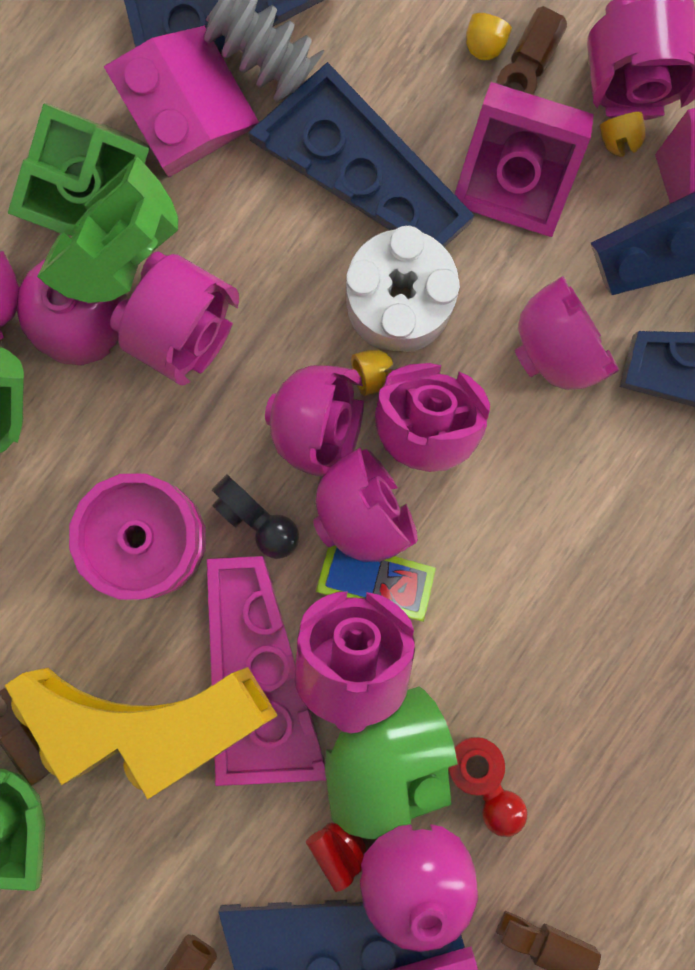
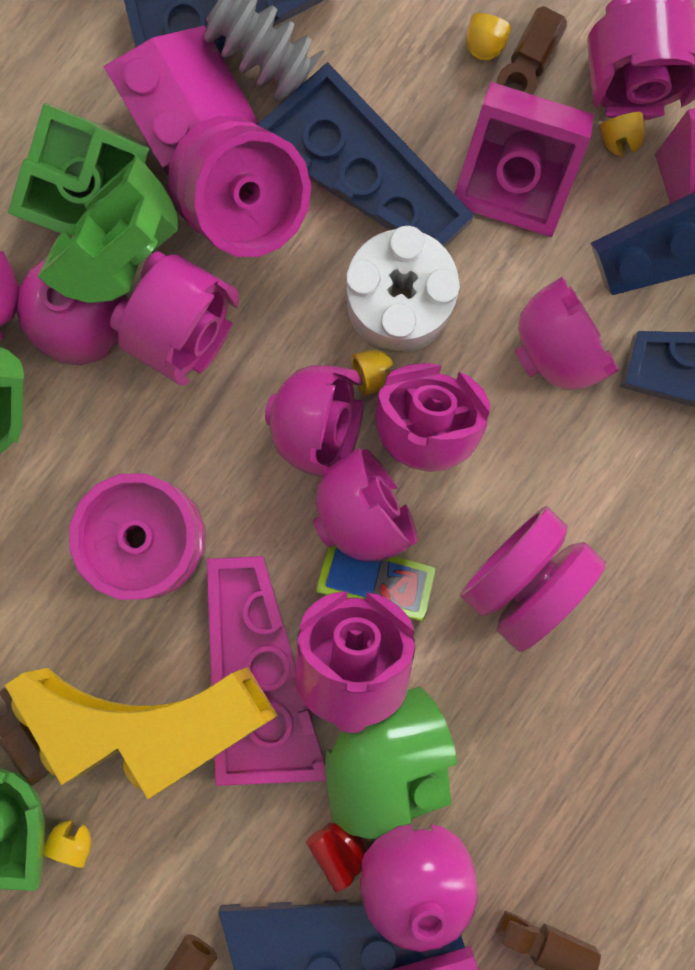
black plate [212,474,299,559] -> none
red plate [449,737,528,837] -> none
none -> yellow hinge [44,820,92,868]
none -> dark pink wheel [168,115,311,257]
none -> dark pink wheel [459,506,606,652]

